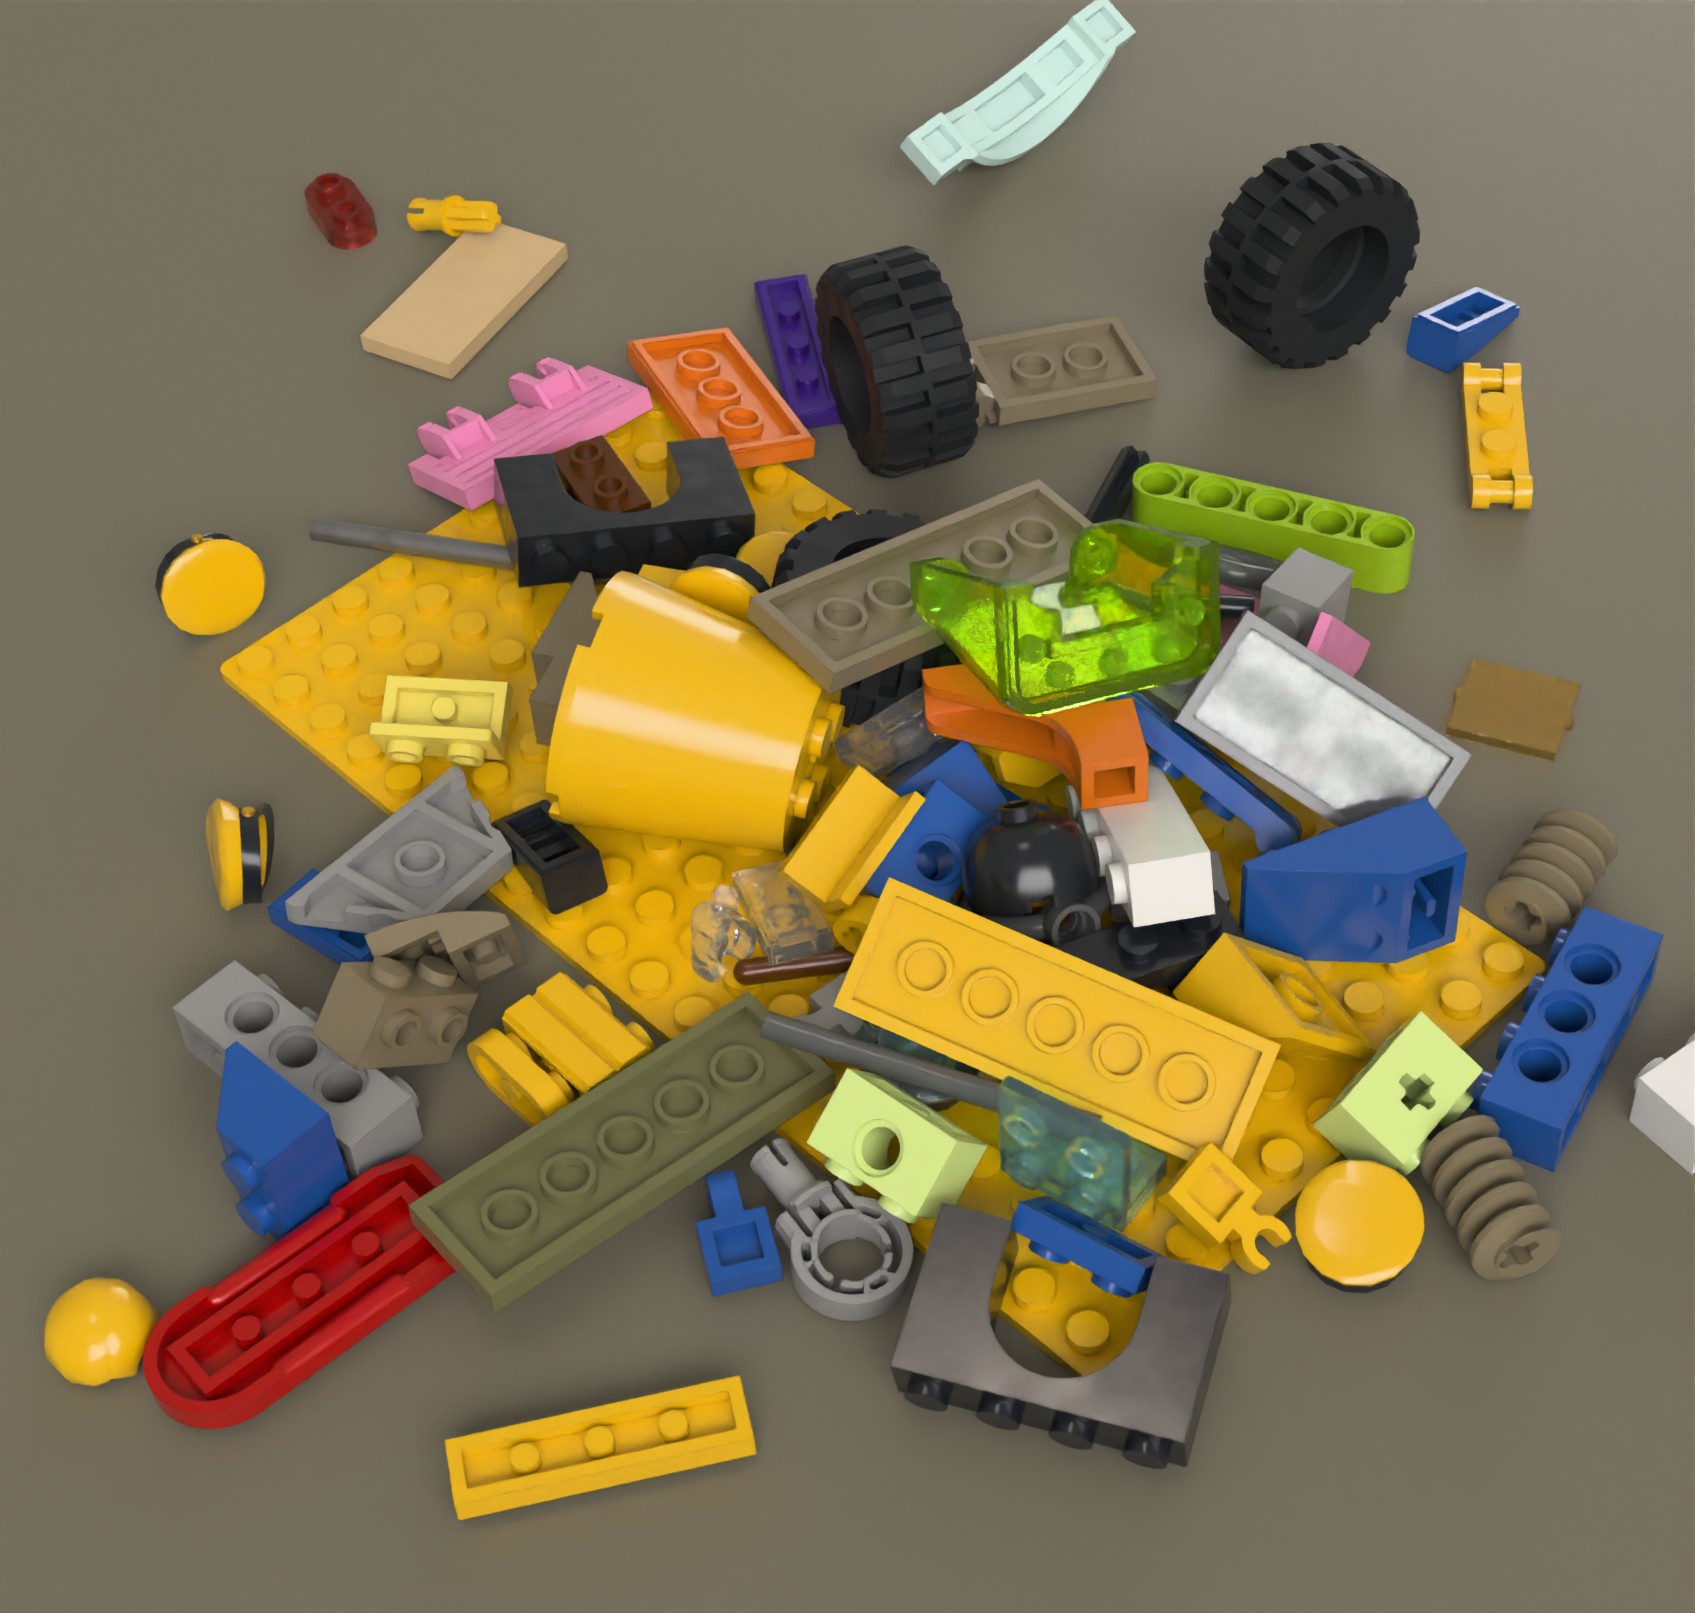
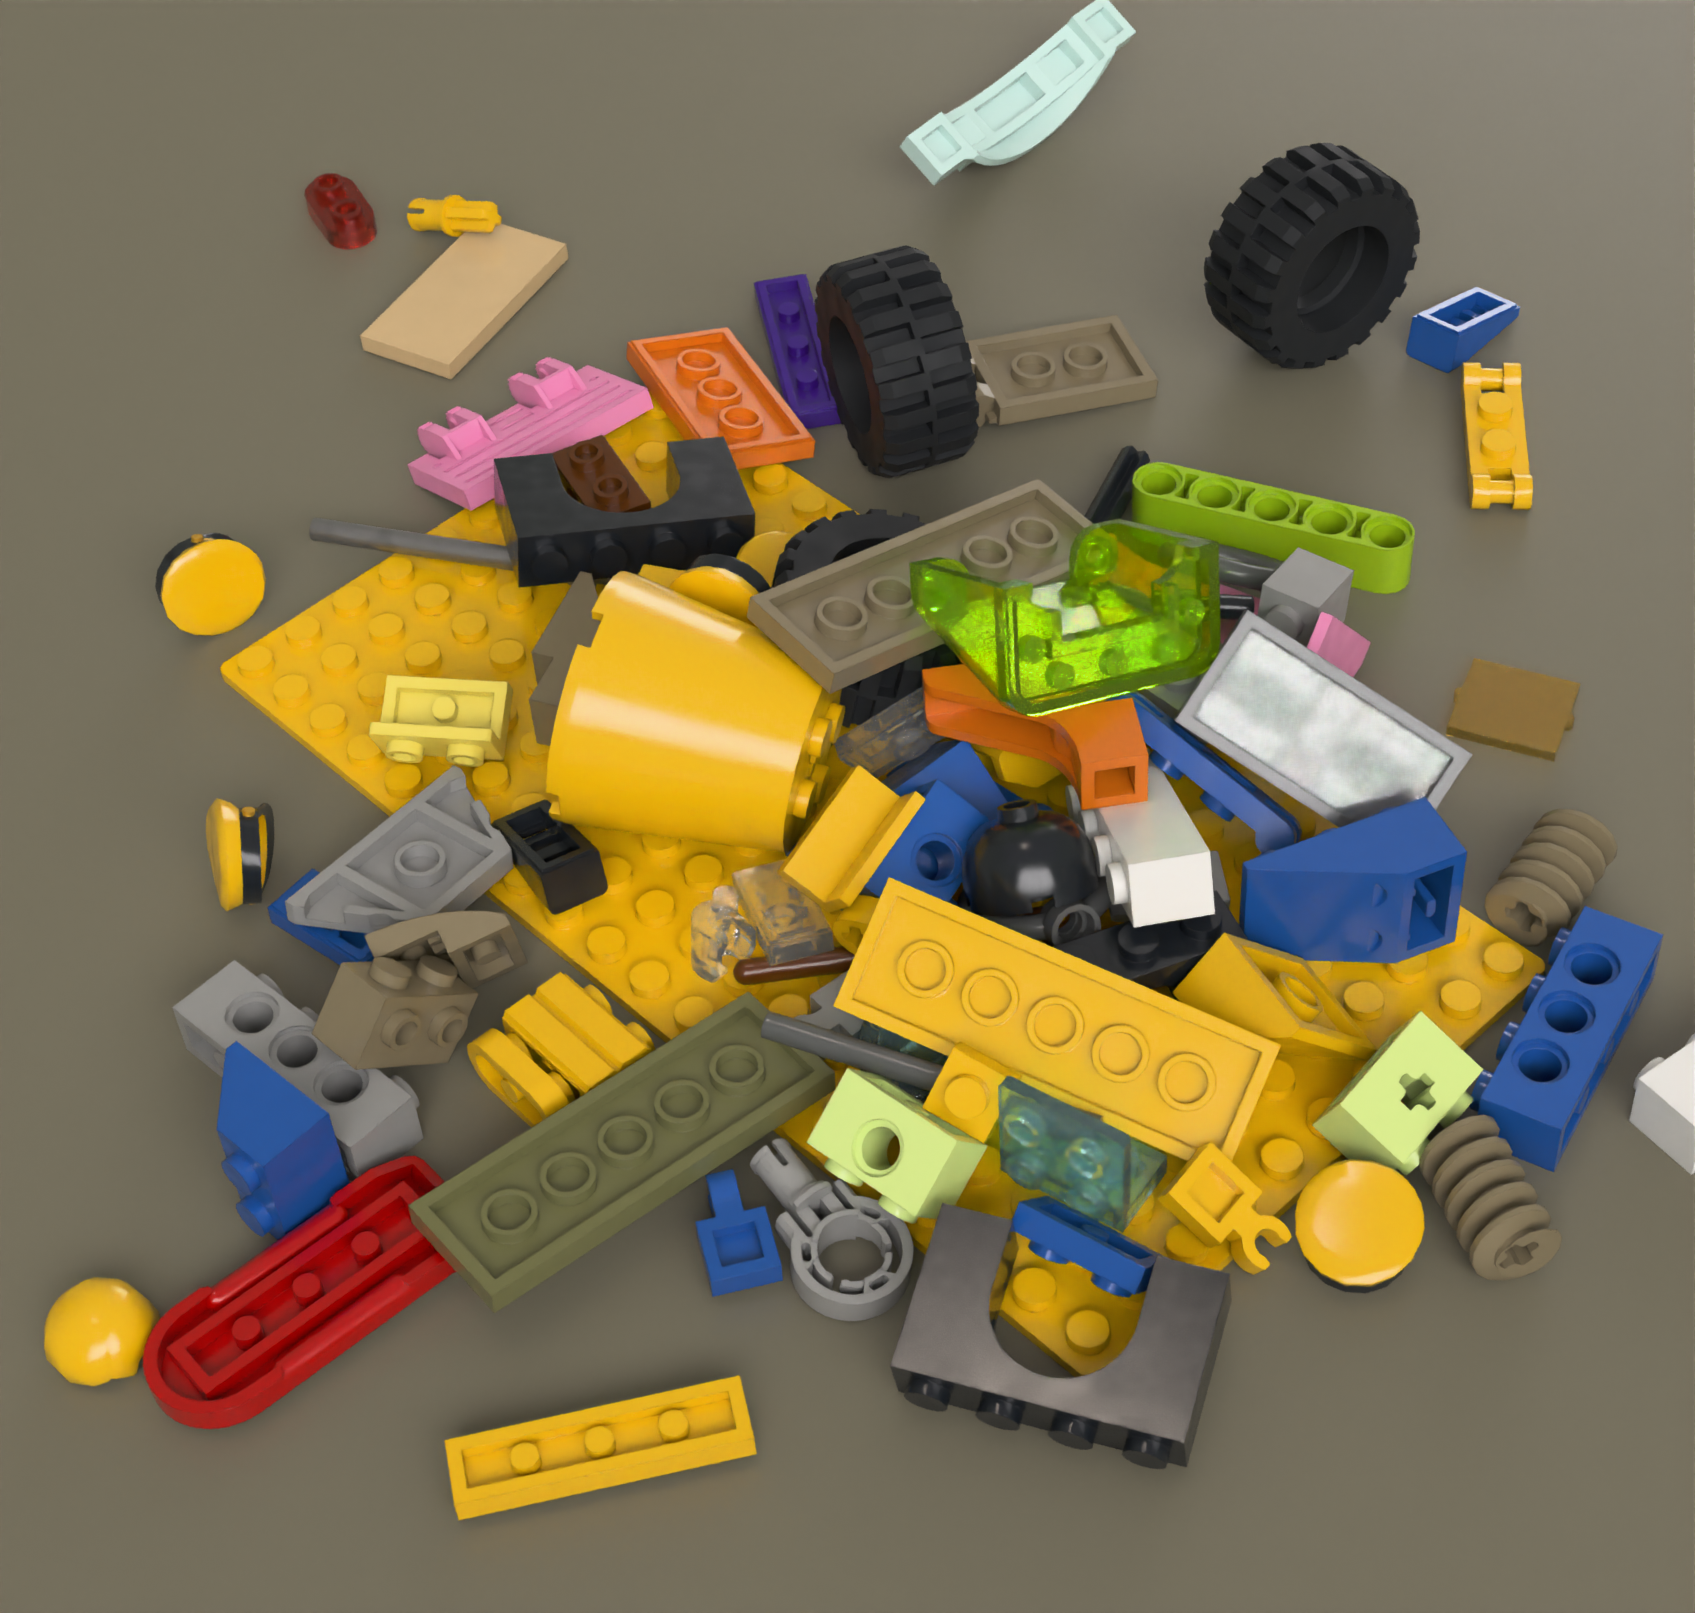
none -> yellow plate [922,1041,1022,1144]

